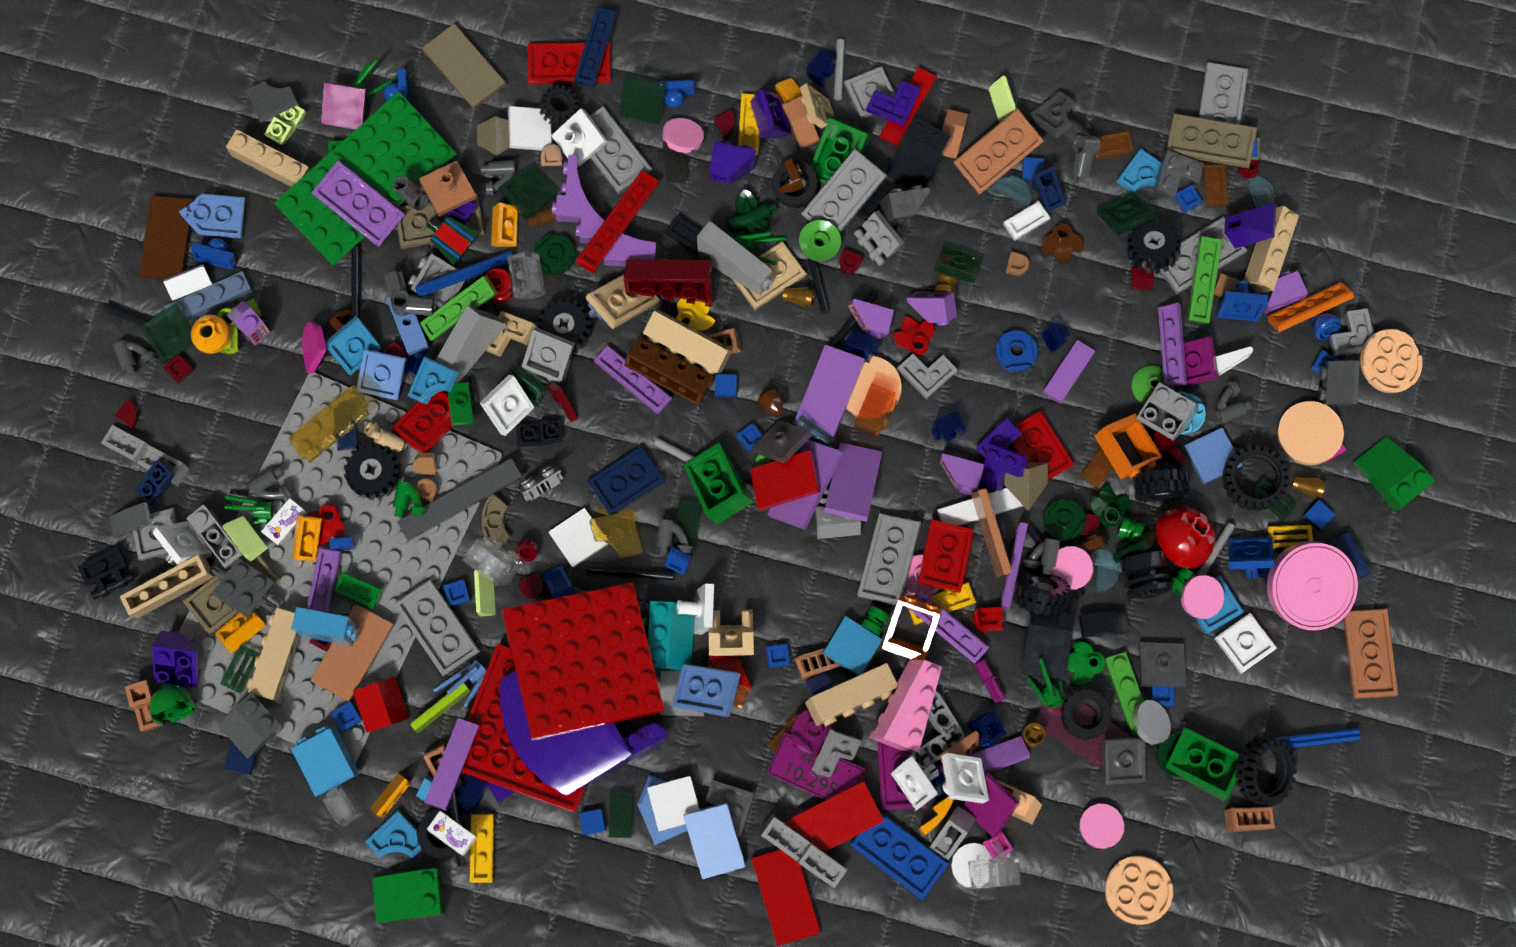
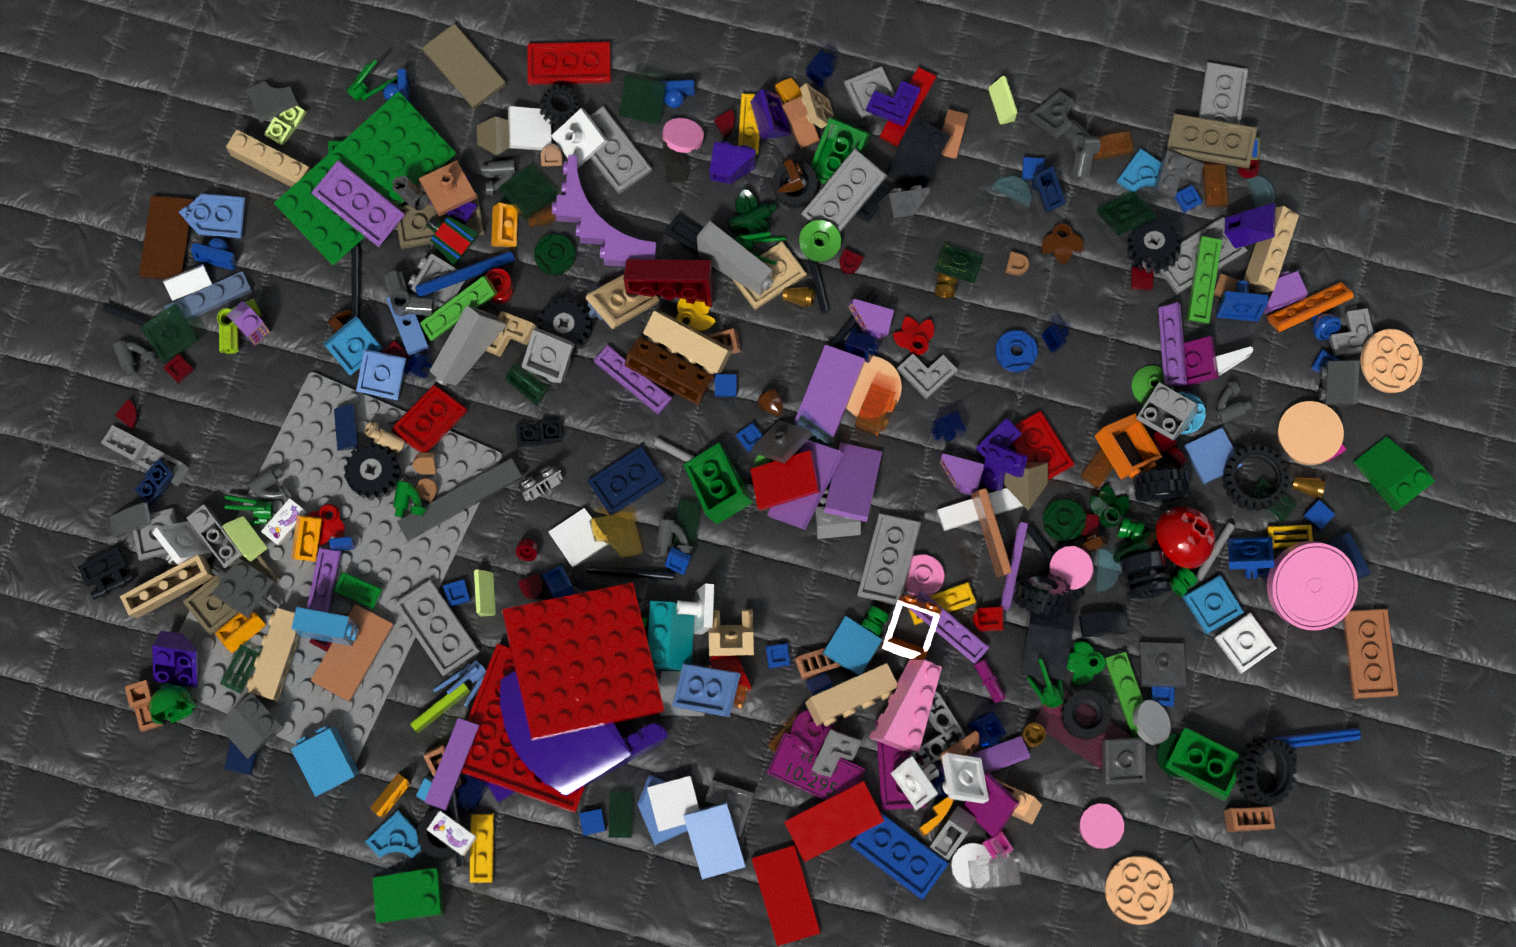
light orange piece [191,315,231,354] -> none
clear yellow windscreen [288,385,370,463] -> none
dark pink tile [302,322,327,373] -> none
tile [321,81,367,129] -> none
clear brick [322,788,363,827] -> none
blue tile [331,701,362,733] -> none
red slope [352,677,409,733] -> none
dark azure tile [407,356,459,404] -> none
green plate [448,382,473,426] -> none
clear brick [462,537,523,586] -> none
white tile [480,375,535,436] -> none
dark tan tile [481,494,511,553] -> none
clear brick [507,252,546,300] -> none
dark red tile [547,381,578,422] -> none
dark blue tile [574,6,617,88] -> none
red tile [576,170,659,274] -> none
light grey slope [759,814,847,888] -> none
light grey bar [834,39,845,100] -> none
light grey plate [854,211,904,266] -> none
medium lavender slope [907,292,957,325] -> none
red plate [917,519,974,594] -> none
nougat tile [953,109,1044,195] -> none
white tile [1003,201,1050,241] -> none
dark grey plant [1023,538,1060,575] -> none
medium lavender tile [1043,340,1095,404] -> none
bright pink tile [1181,575,1224,619] -> none

